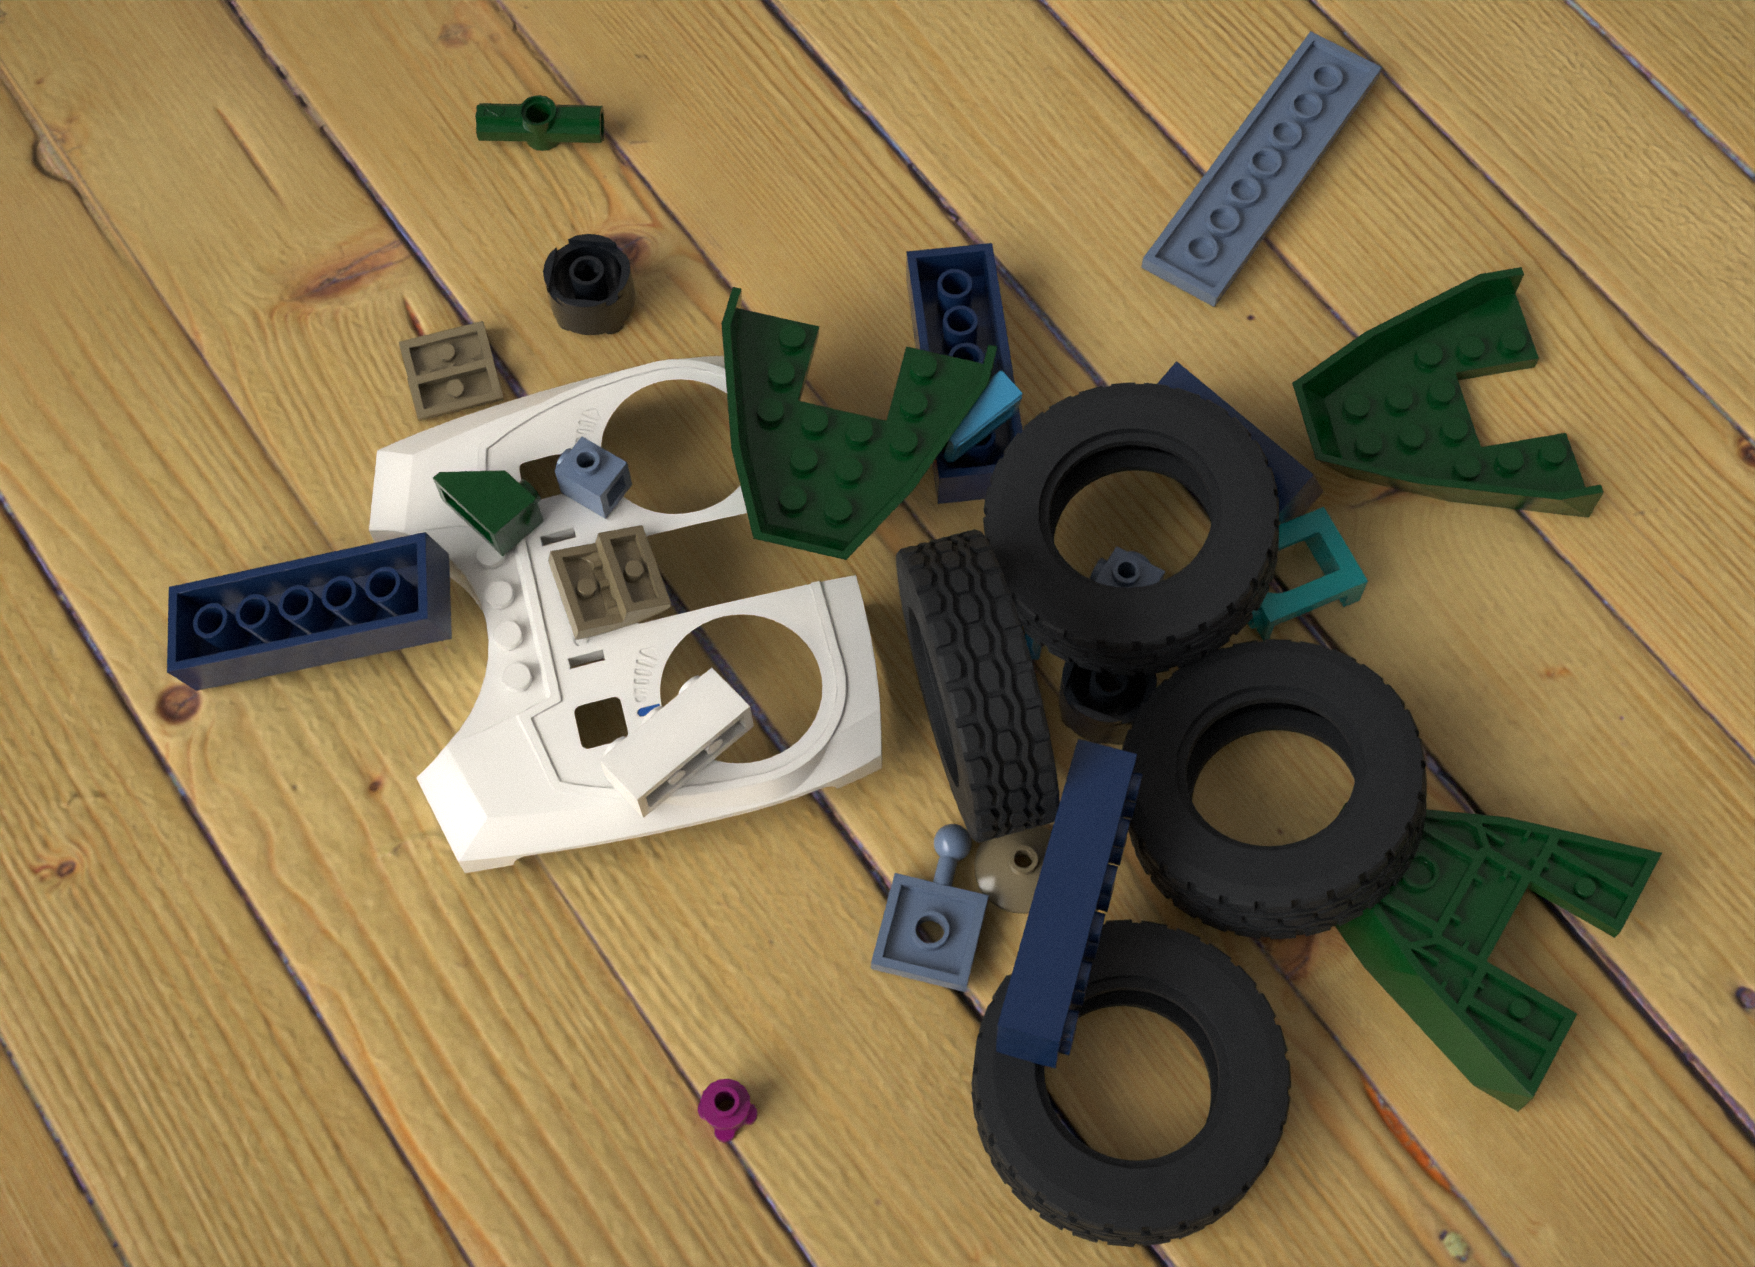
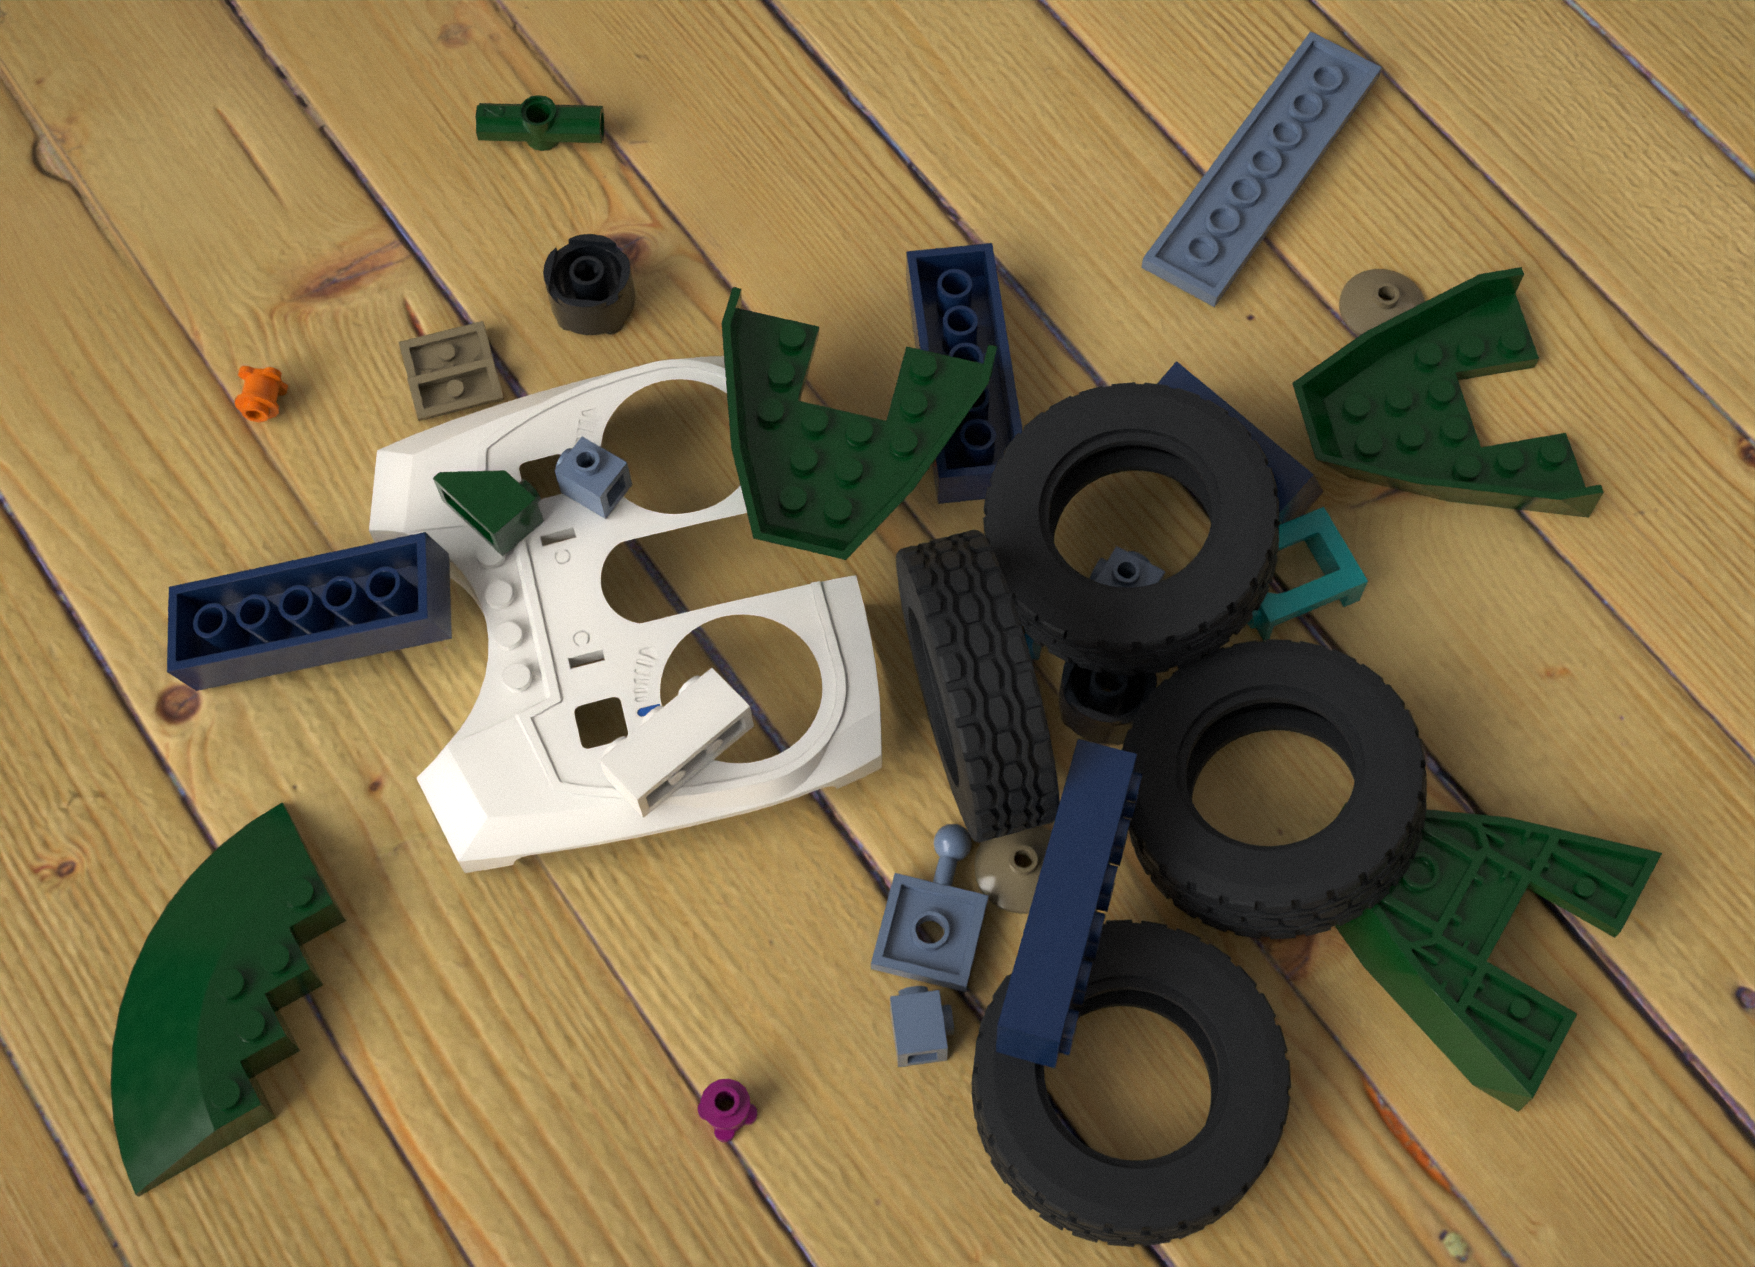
dark tan slope [548,525,671,640] -> none
dark azure slope [943,370,1023,463] -> none
none -> dark green brick [110,802,346,1197]
none -> orange brick [235,366,288,422]
none -> sand blue brick [890,986,954,1067]
none -> dark tan dish [1339,269,1425,336]

